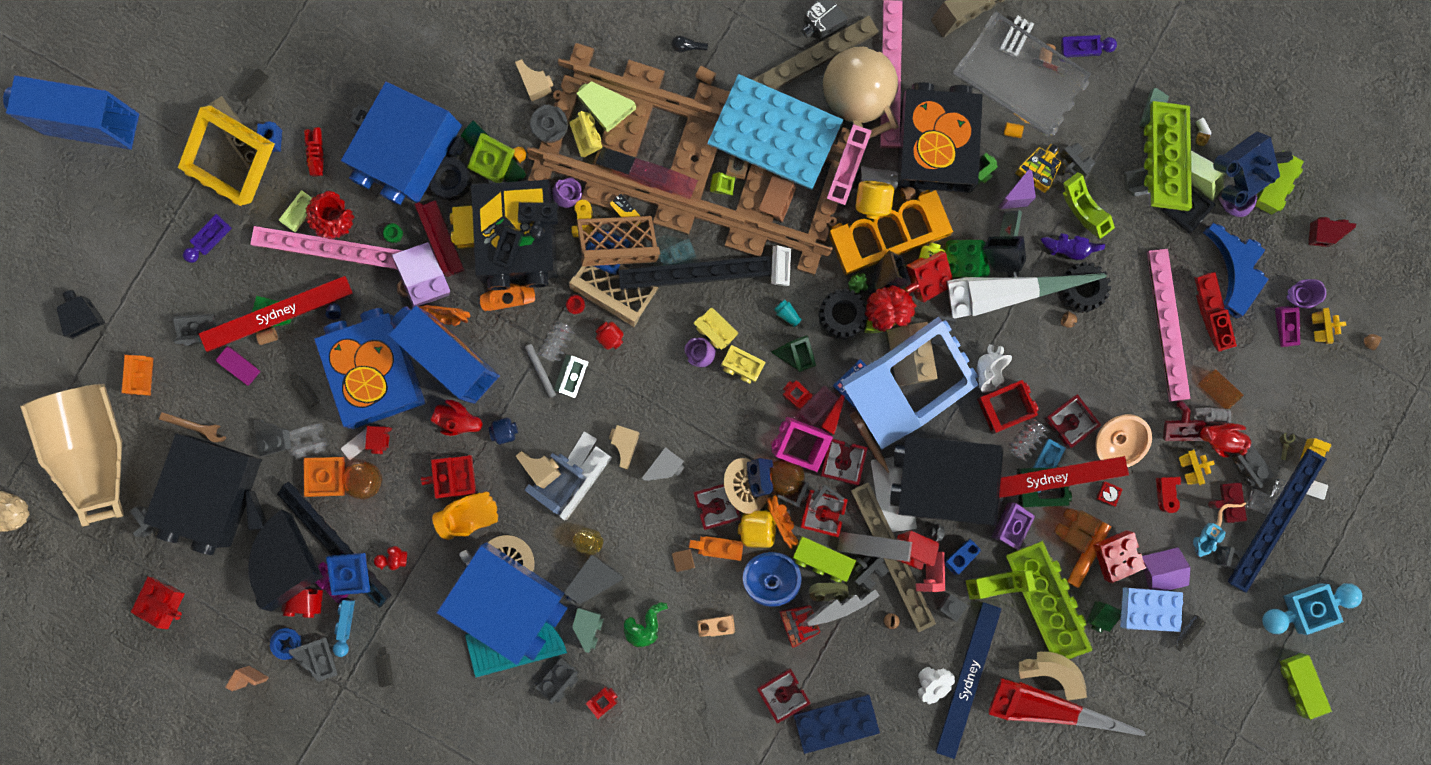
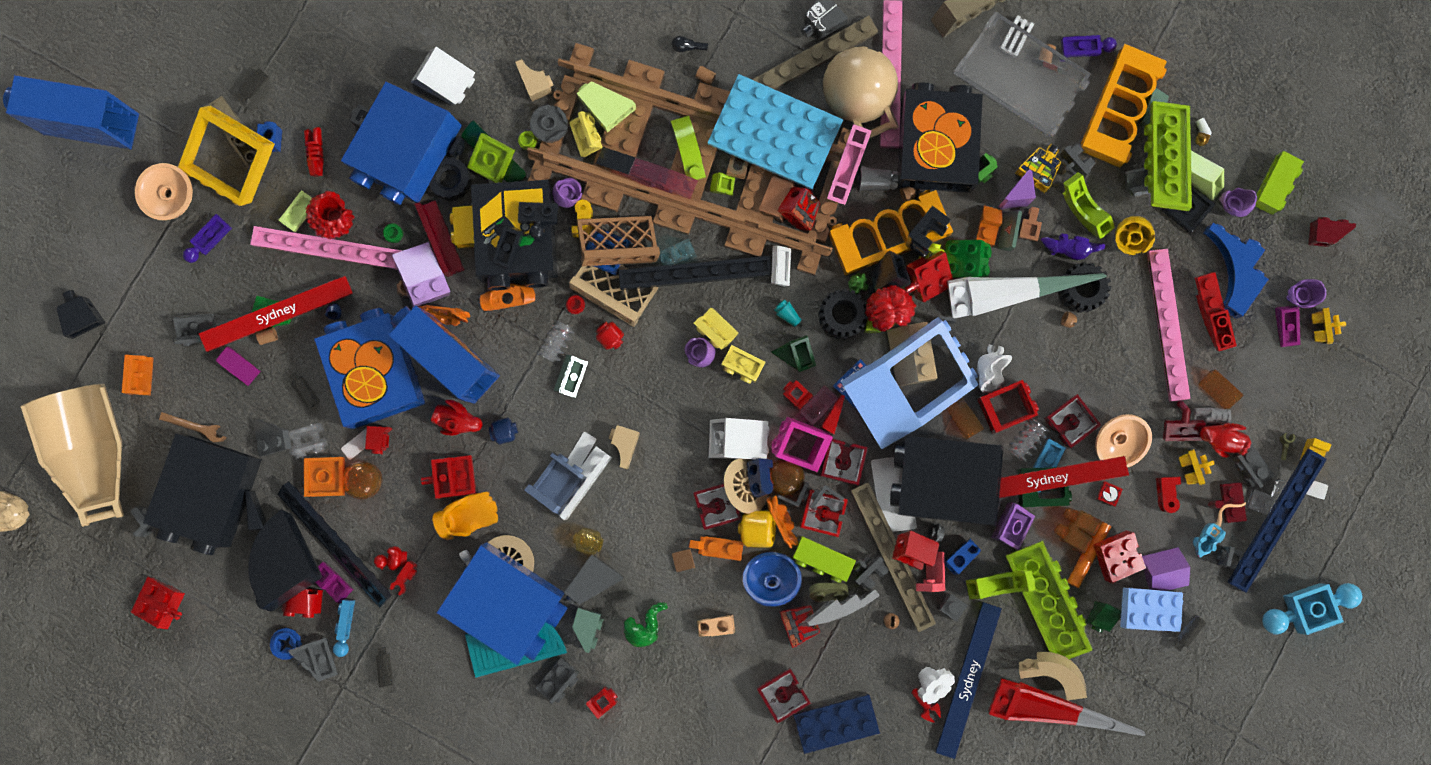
nougat panel [226,666,269,691] -> none
blue tile [326,553,370,596] -> none
light orange hinge [513,147,526,164] -> none
tan arch [516,451,561,489] -> none
light grey bar [525,344,556,398] -> none
sticker [610,194,642,228] -> none
light grey slope [642,447,685,481] -> none
light grey slope [837,532,912,562] -> none
medium nougat piece [850,411,890,473] -> none
yellow head [855,181,894,219] -> none
black torso [983,236,1026,278] -> none
light orange hinge [1004,122,1024,138] -> none
dark blue piece [1213,131,1293,207] -> none
lime brick [1280,653,1332,720] -> none
medium nougat hinge [1364,334,1382,351] -> none
none -> light nougat dish [135,163,193,221]
none -> red plate [390,561,418,596]
none -> white slope [411,47,475,106]
none -> lime plate [518,131,537,150]
none -> lime arch [671,116,706,182]
none -> white slope [708,418,770,460]
none -> red torso [777,185,820,231]
none -> black panel [906,205,951,258]
none -> red bar [911,688,941,723]
none -> clear orange slope [946,397,984,439]
none -> orange slope [976,206,1002,247]
none -> nougat plate [1018,207,1042,242]
none -> light orange fence [1080,44,1167,168]
none -> yellow cylinder [1115,216,1155,255]

